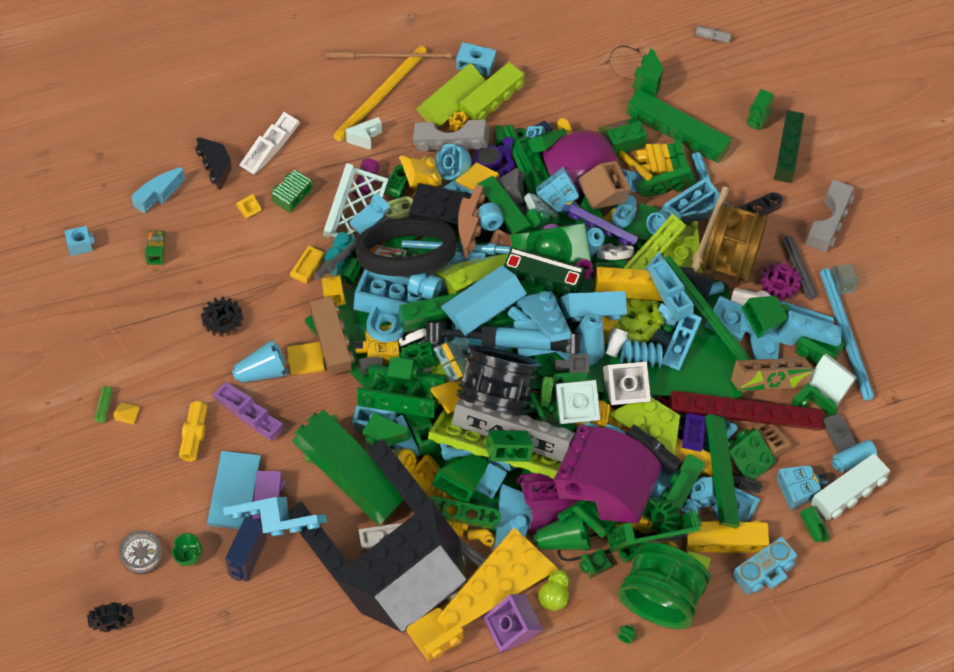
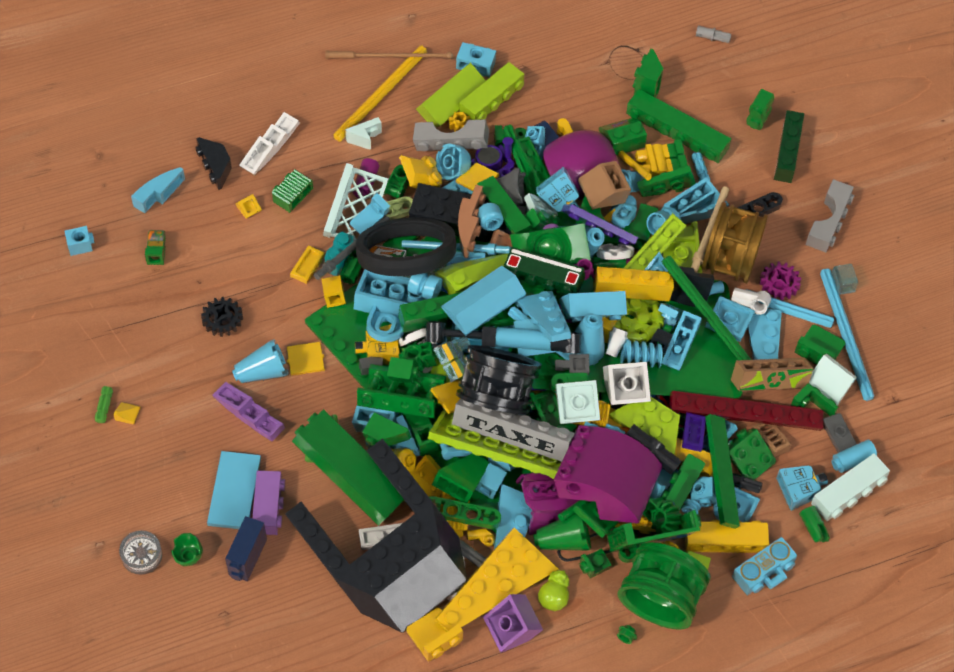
black gear [87,602,134,632] -> none
yellow piece [179,401,208,462] -> none
medium azure bracket [223,497,327,537] -> none
medium nougat brick [309,296,354,376] -> none
green brick [485,430,534,462] -> none
green slope [529,128,566,153] -> none
bright green axle [540,376,554,407] -> none
medium azure slope [648,259,694,321] -> none
medium azure bracket [740,311,842,346] -> none
green torso [741,296,790,339] -> none
dark grey axle [782,235,817,300] -> none

